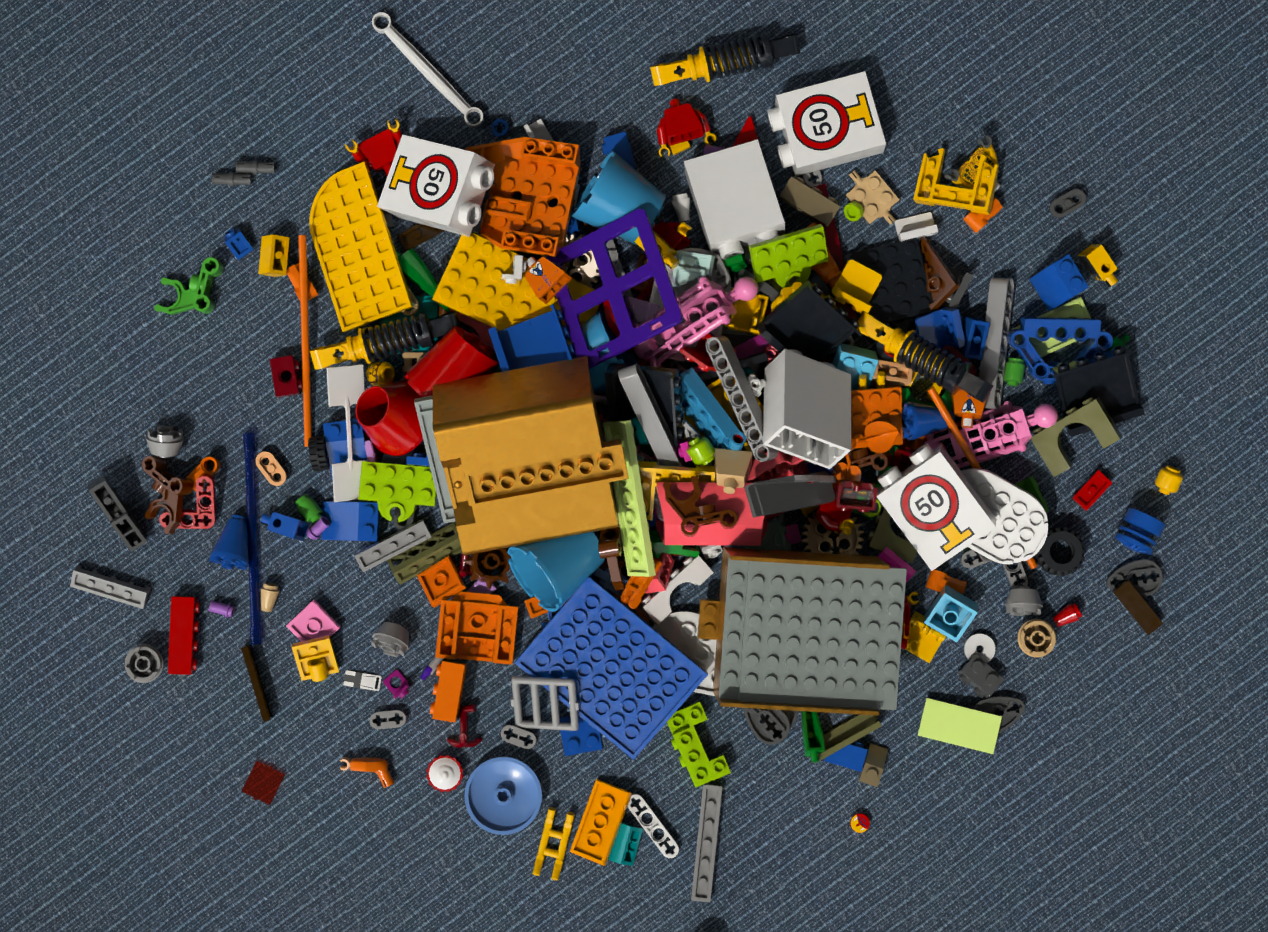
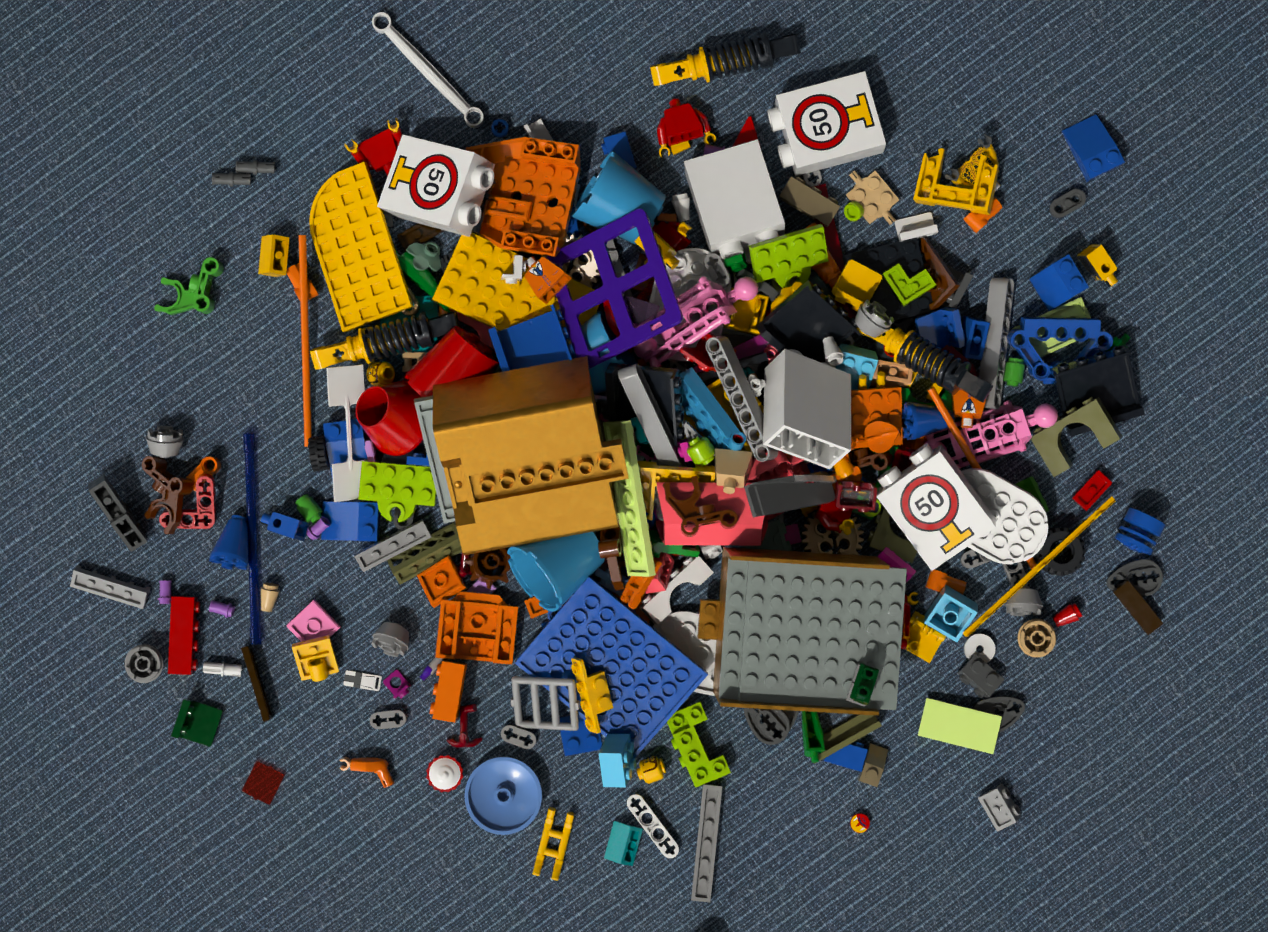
blue bracket [223,227,254,260] -> none
light nougat plate [256,452,287,486] -> none
dark red brick [270,355,303,398] -> none
light orange tile [570,779,632,866] -> none
light aqua wing [671,250,715,288] -> none
yellow head [1155,465,1183,495] -> none
none -> medium lavender pin [158,580,172,604]
none -> dark green bracket [171,699,223,747]
none -> white axle [203,661,242,677]
none -> sand green plate [406,242,441,272]
none -> yellow bracket [571,657,613,734]
none -> medium azure brick [599,734,636,787]
none -> yellow head [636,756,666,784]
none -> dark orange tile [656,213,677,223]
none -> white cone [823,336,844,366]
none -> light orange cone [834,456,854,479]
none -> dark green hips [846,663,879,707]
none -> light grey cone [855,299,894,338]
none -> lime plate [883,264,936,307]
none -> yellow piece [963,496,1116,637]
none -> light grey bracket [978,784,1021,832]
none -> blue slope [1062,115,1125,182]

